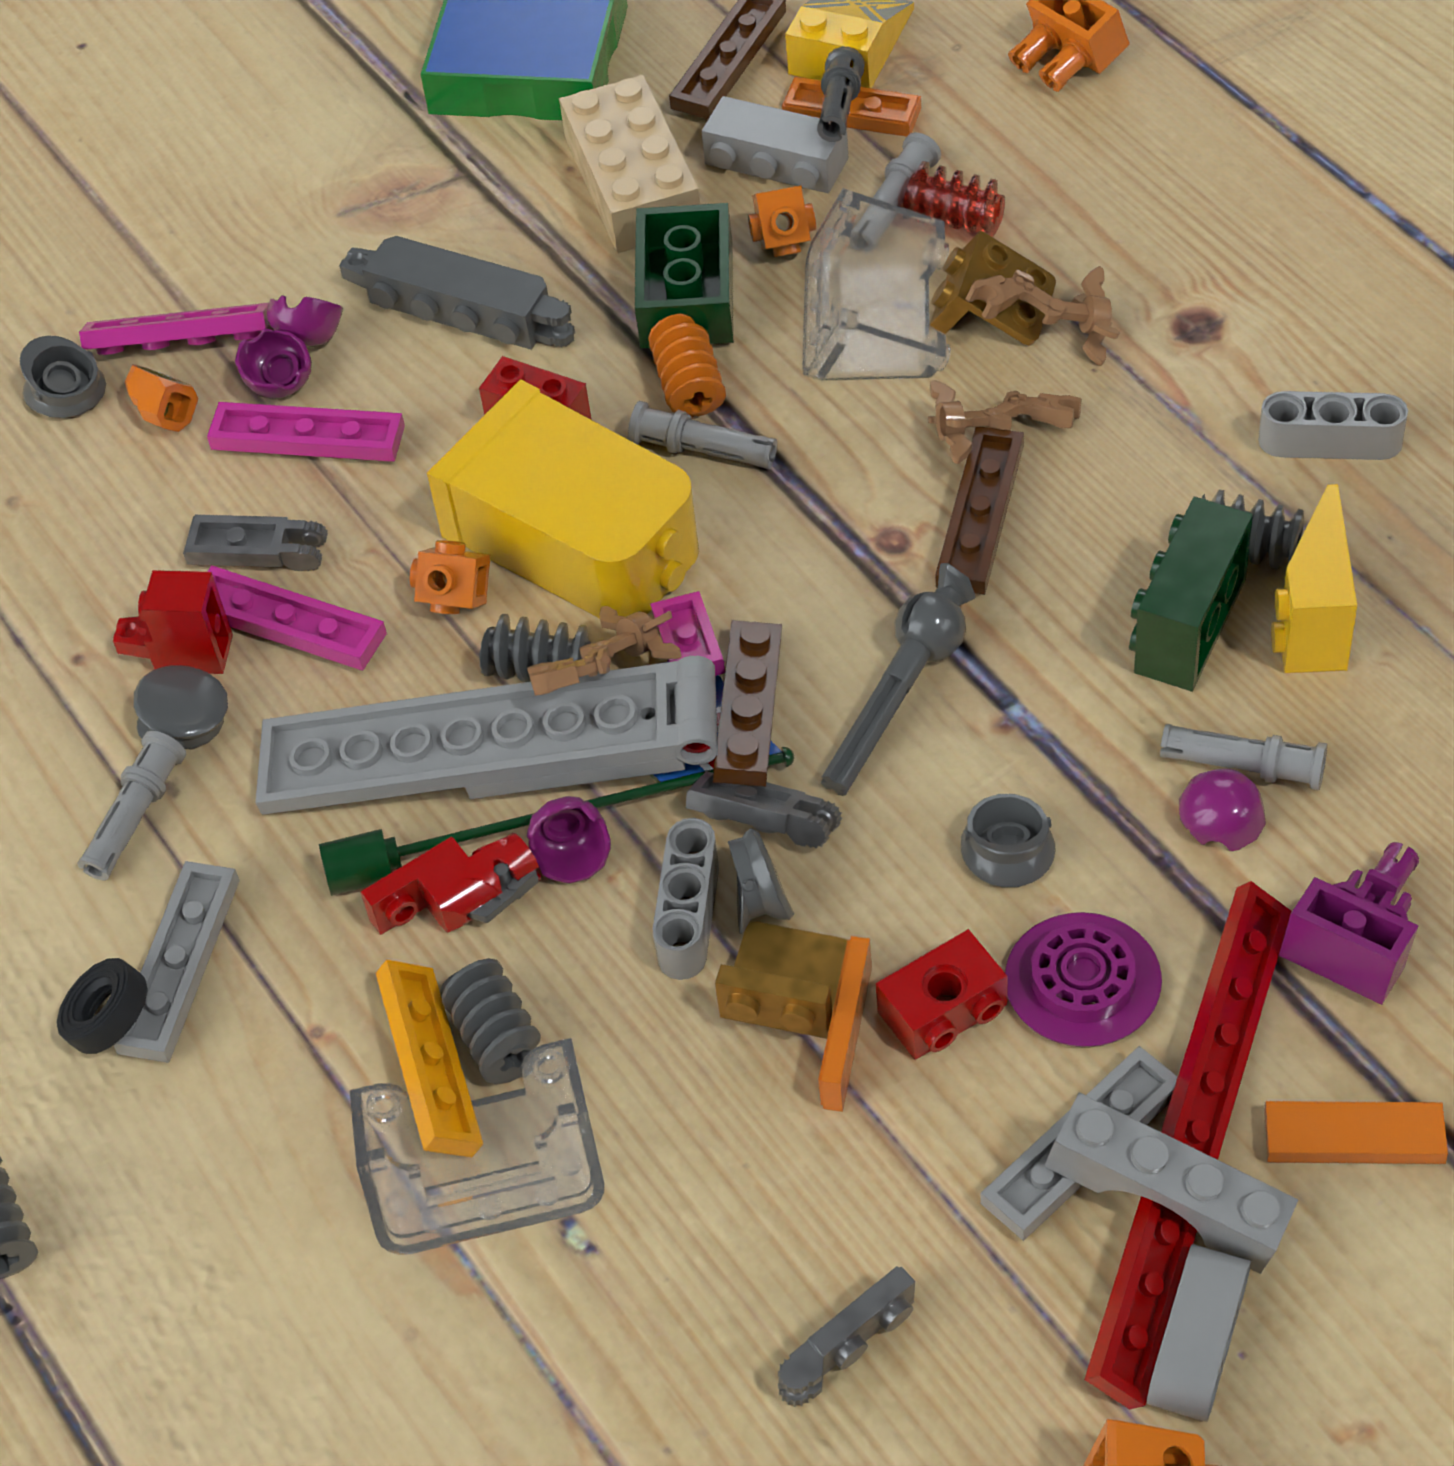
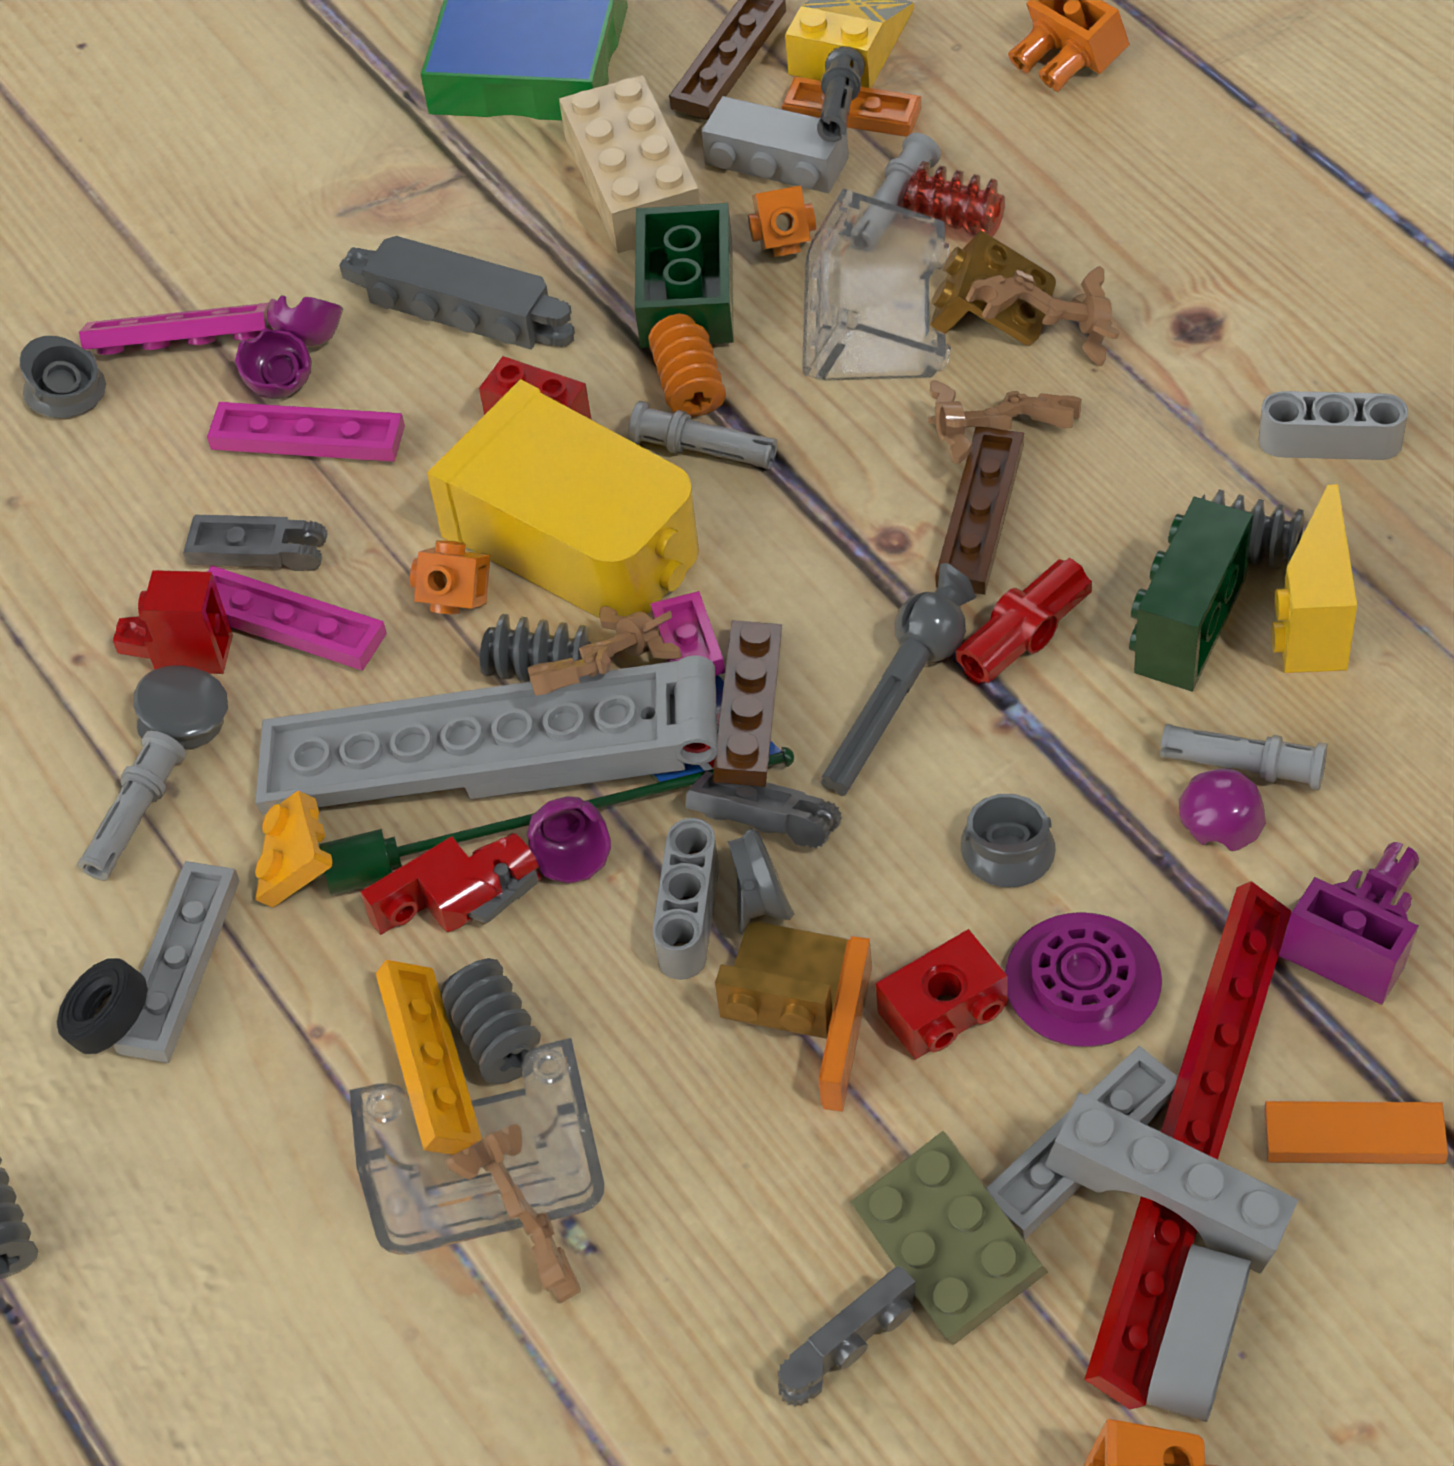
orange rock [125,364,199,432] -> none
none -> light orange wing [255,790,332,908]
none -> medium nougat piece [446,1124,581,1303]
none -> olive plate [851,1131,1048,1345]
none -> red piece [956,558,1092,684]

